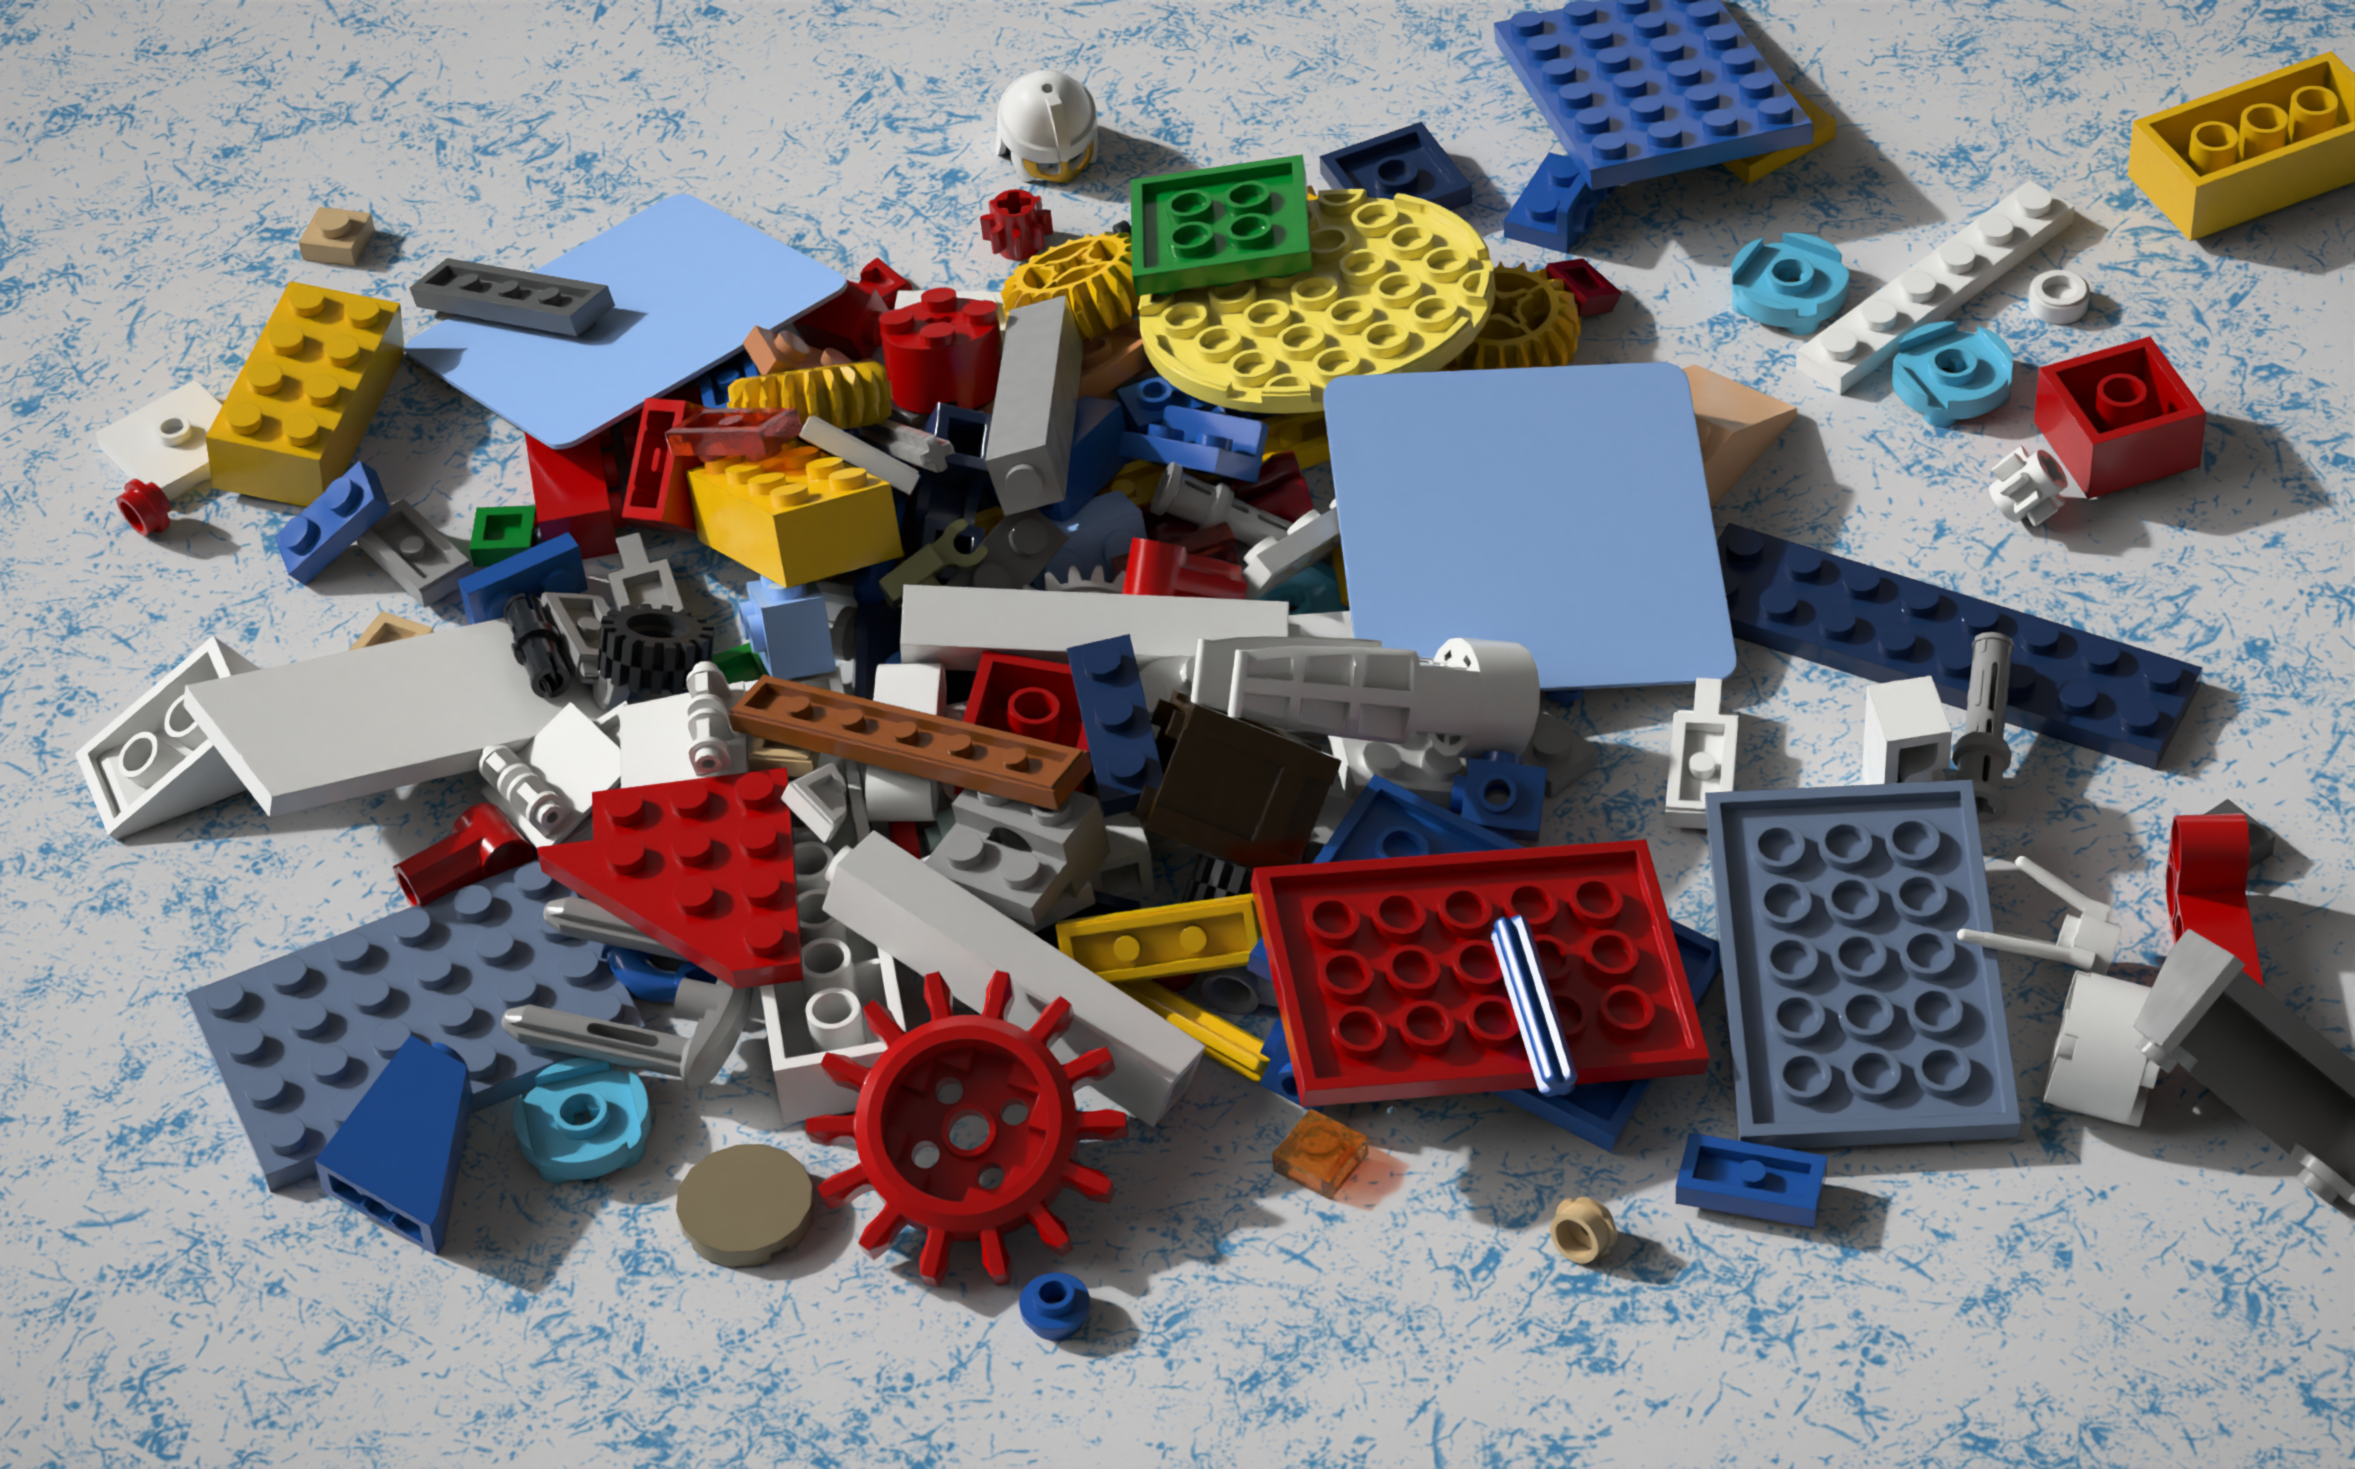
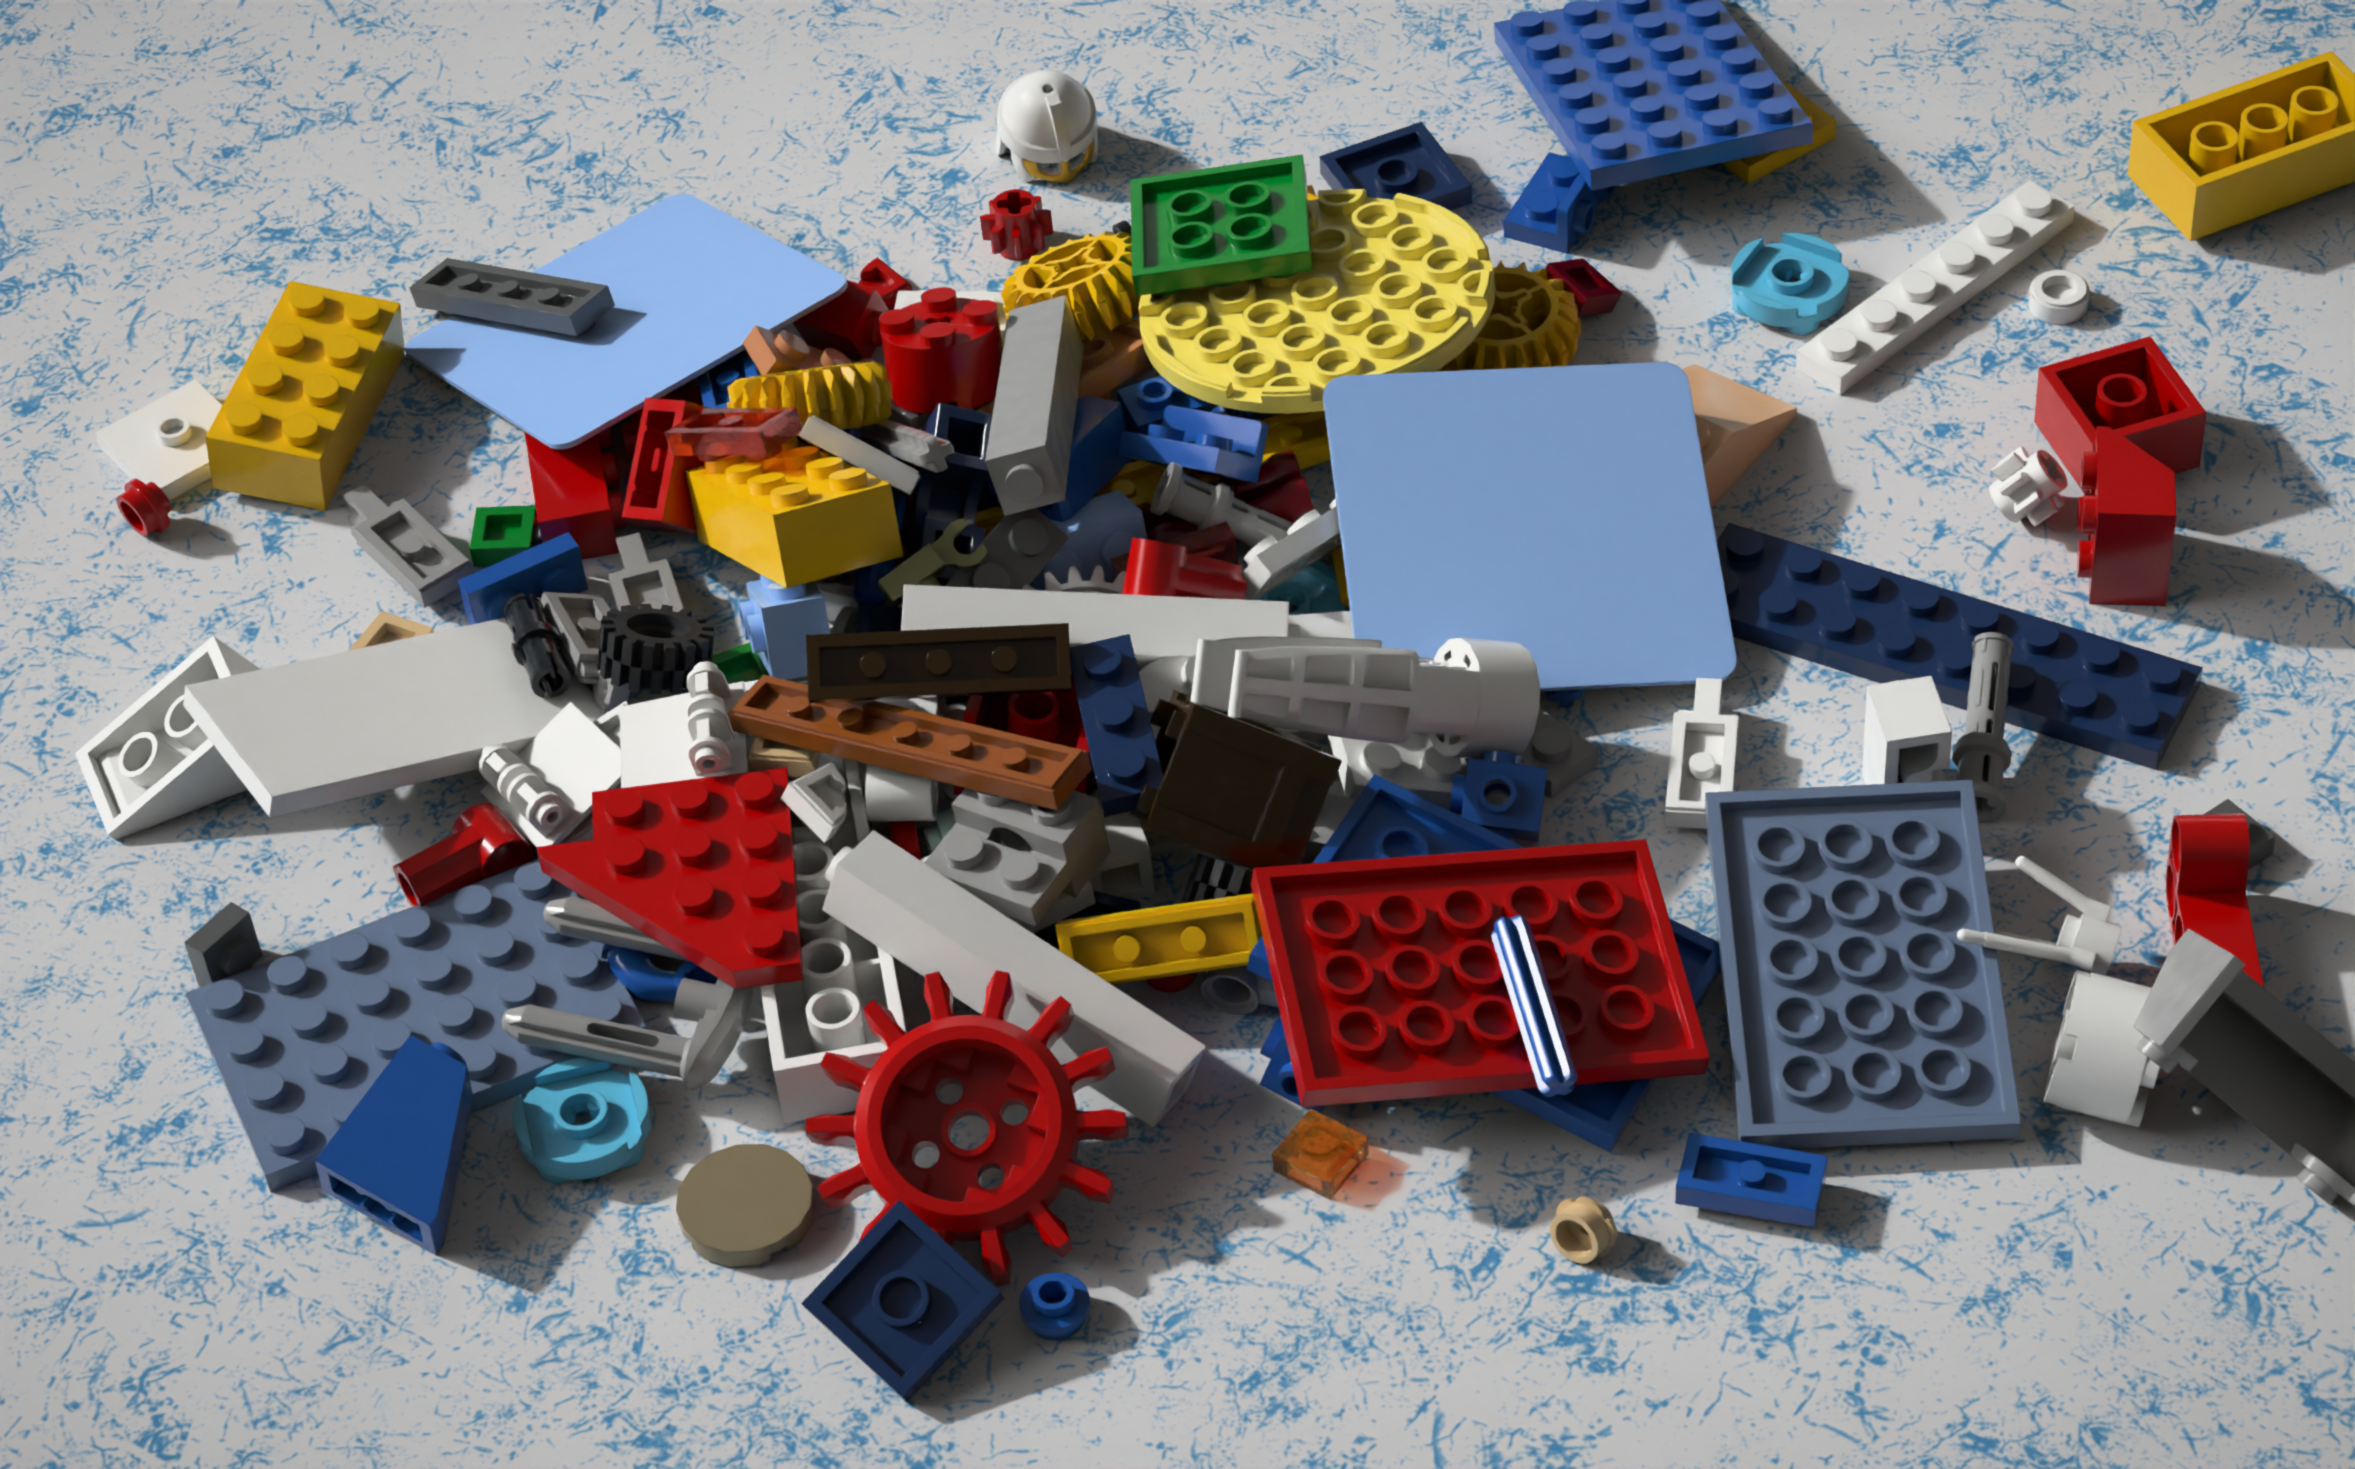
blue plate [275,460,391,585] -> none
tan plate [299,207,375,266] -> none
yellow axle [1112,979,1271,1082] -> none
medium azure plate [1892,321,2013,427] -> none
none -> dark grey plate [184,902,263,987]
none -> dark blue plate [801,1200,1005,1403]
none -> dark brown fence [806,623,1072,703]
none -> red slope [2076,426,2176,607]

